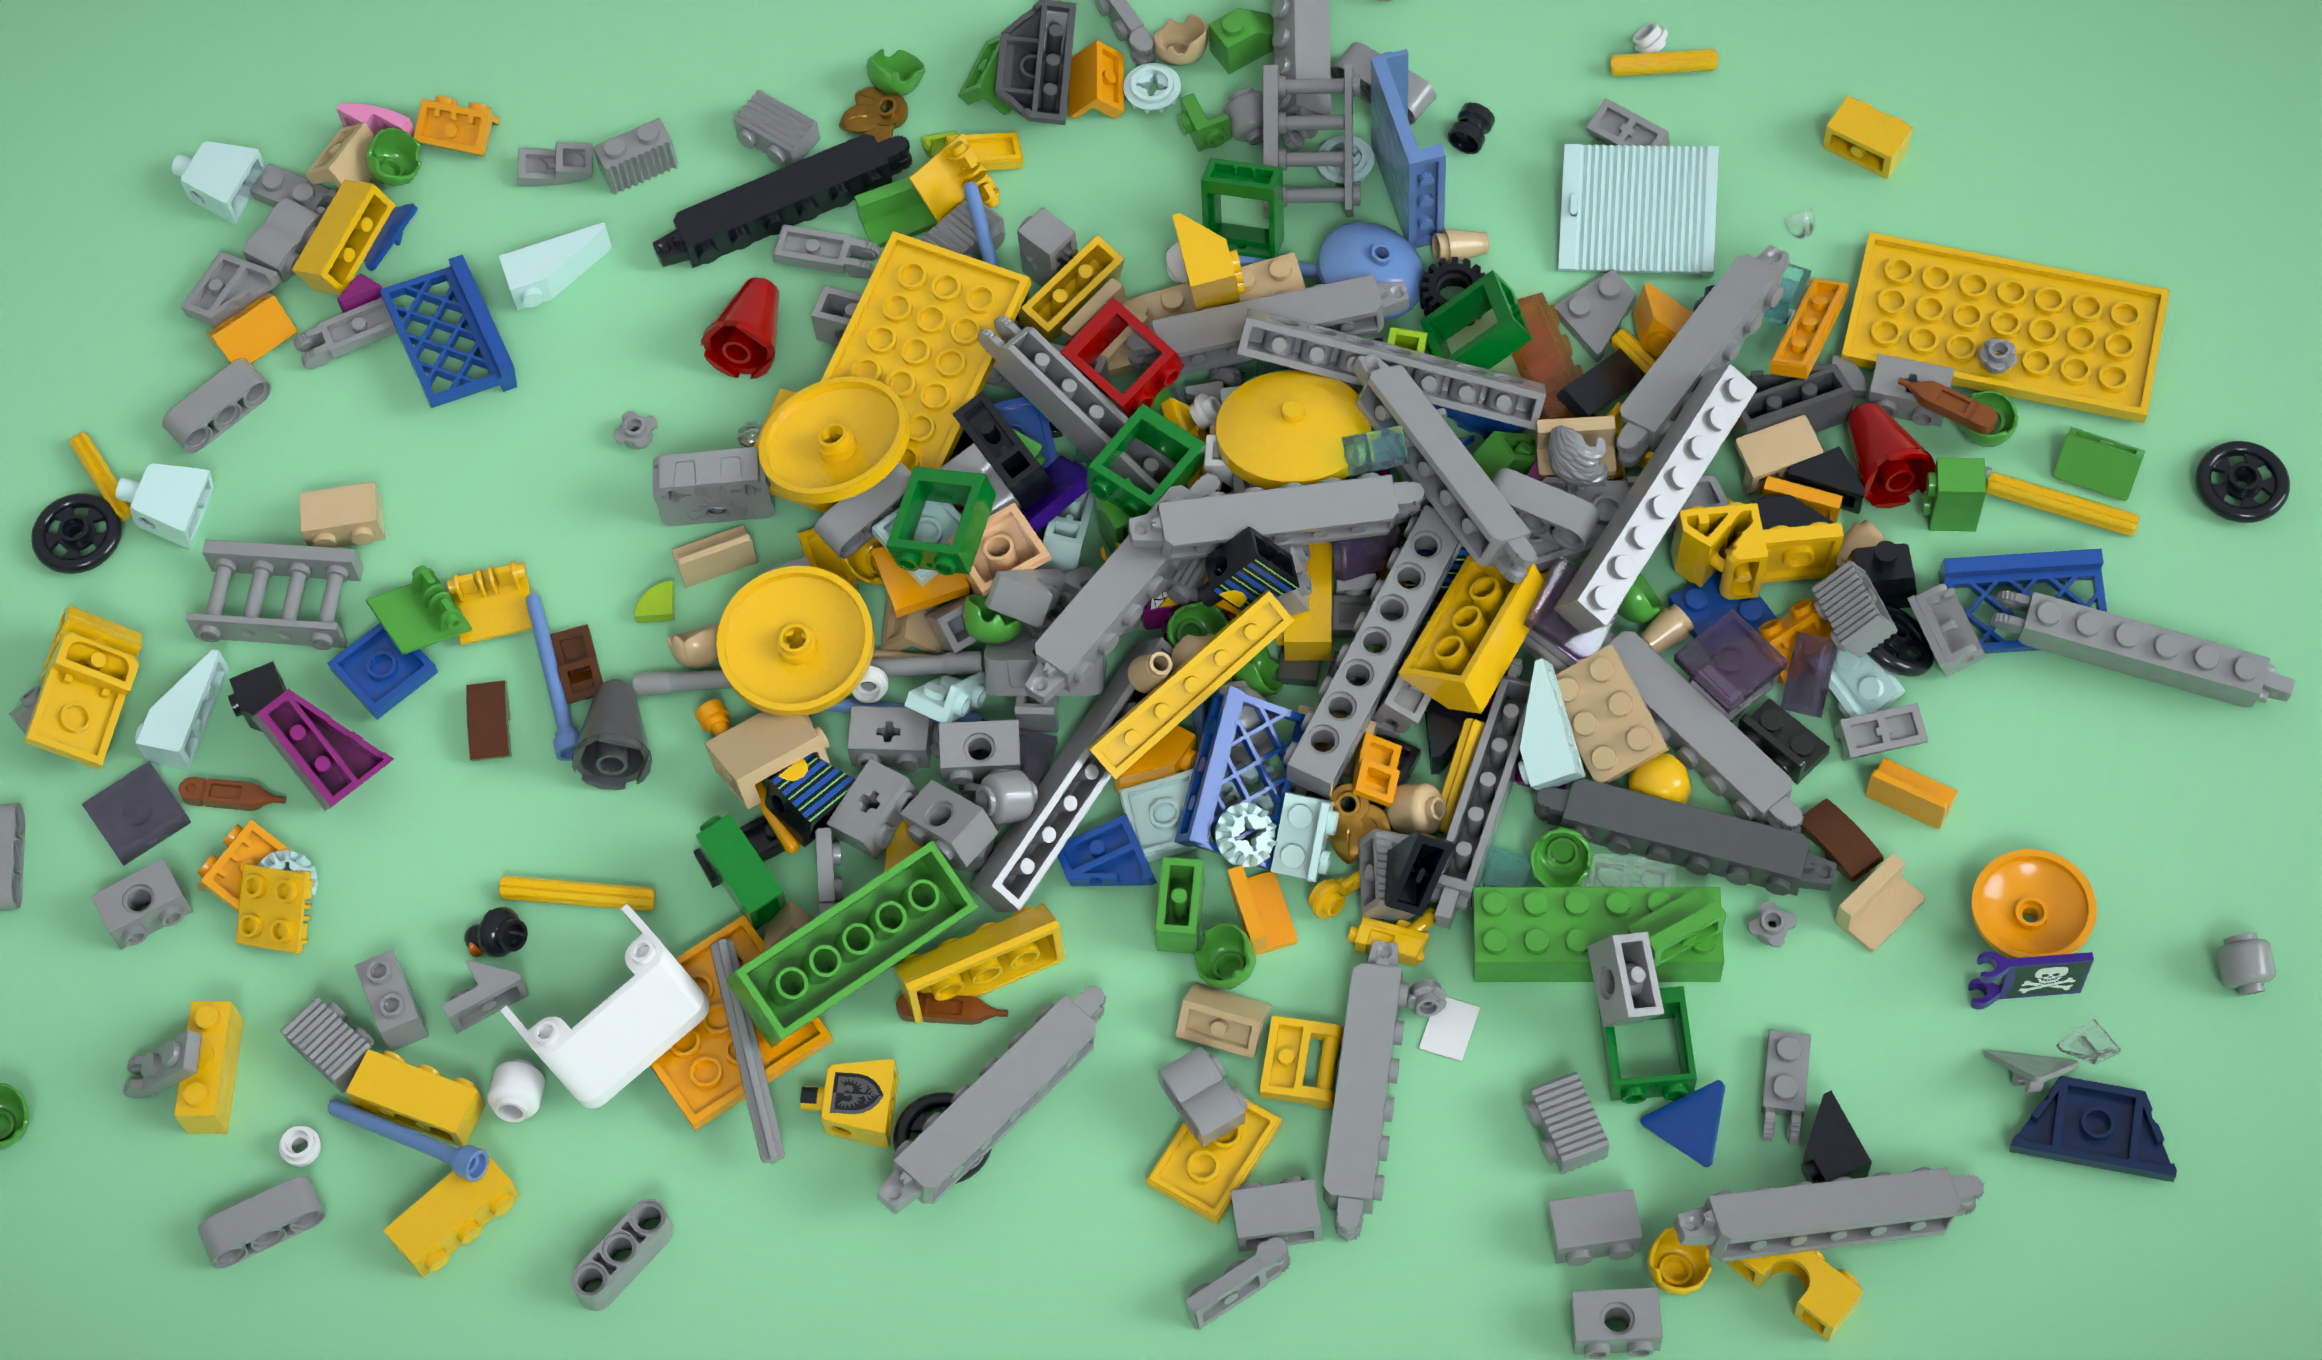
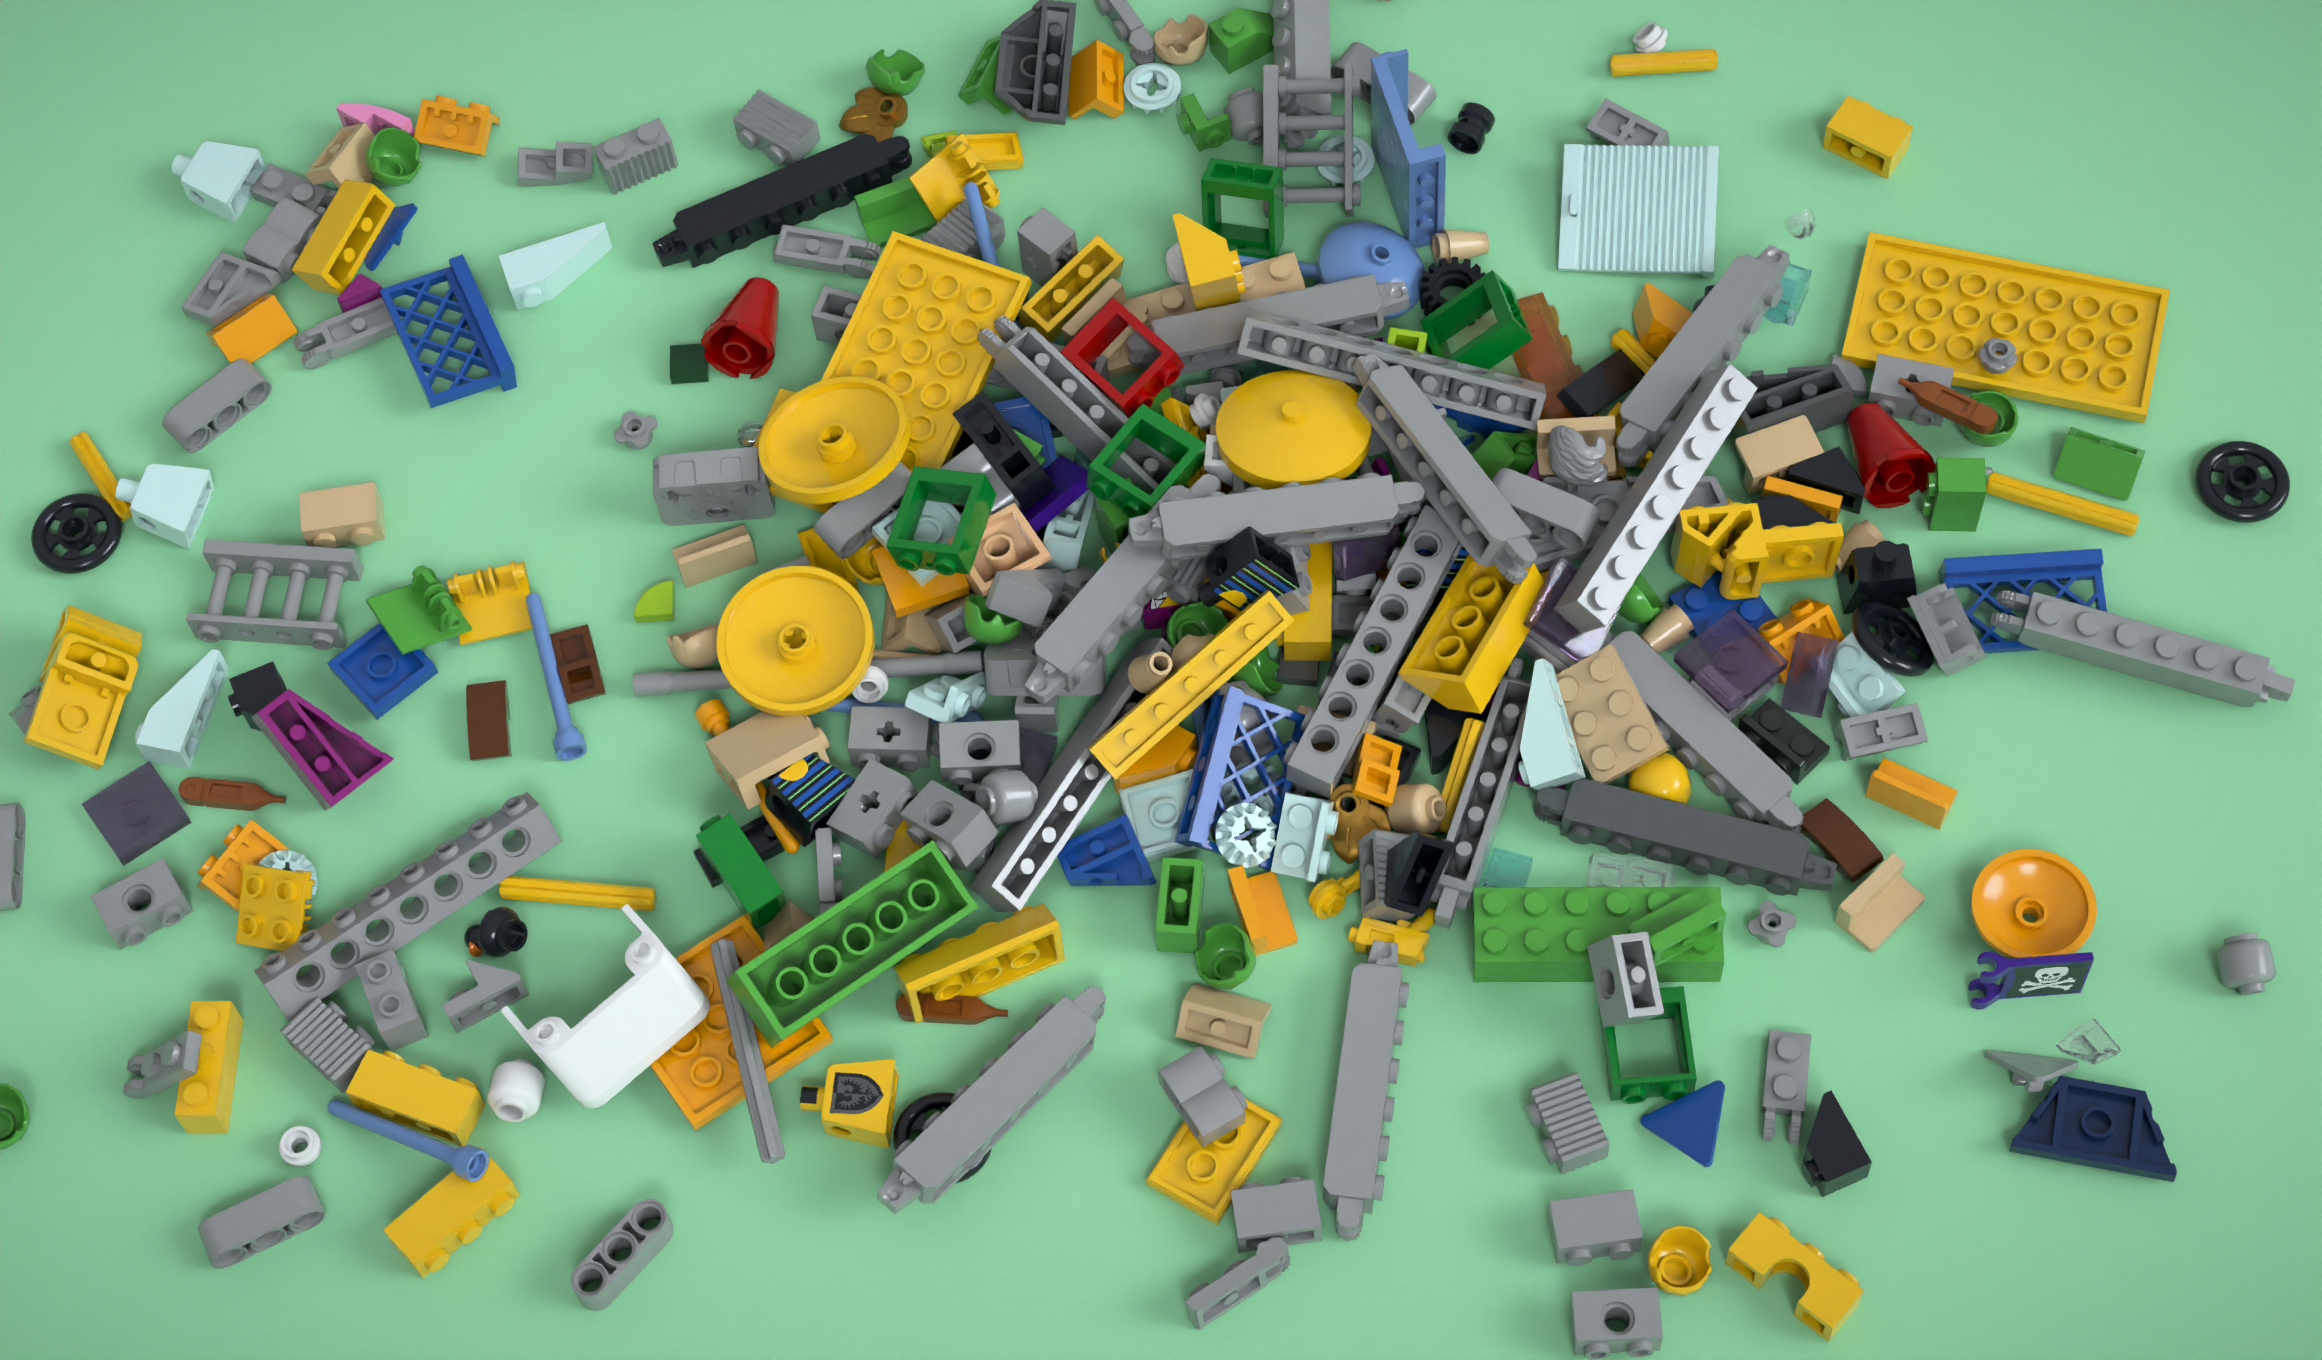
dark grey cone [572,679,652,790] -> none
yellow plate [1259,1015,1344,1109] -> none
clear light blue brick [1342,425,1410,476] -> none
light grey plate [1407,979,1447,1017] -> none
white sticker [1419,997,1480,1062] -> none
bright green hair [1530,826,1593,887] -> none
light grey wing [1553,269,1636,363] -> none
light grey hinge [1674,1167,1985,1262] -> none
light orange tile [1770,278,1849,379] -> none
light grey brick [1812,560,1897,658] -> none
none -> light grey brick [254,792,562,1021]
none -> dark green tile [670,344,709,384]

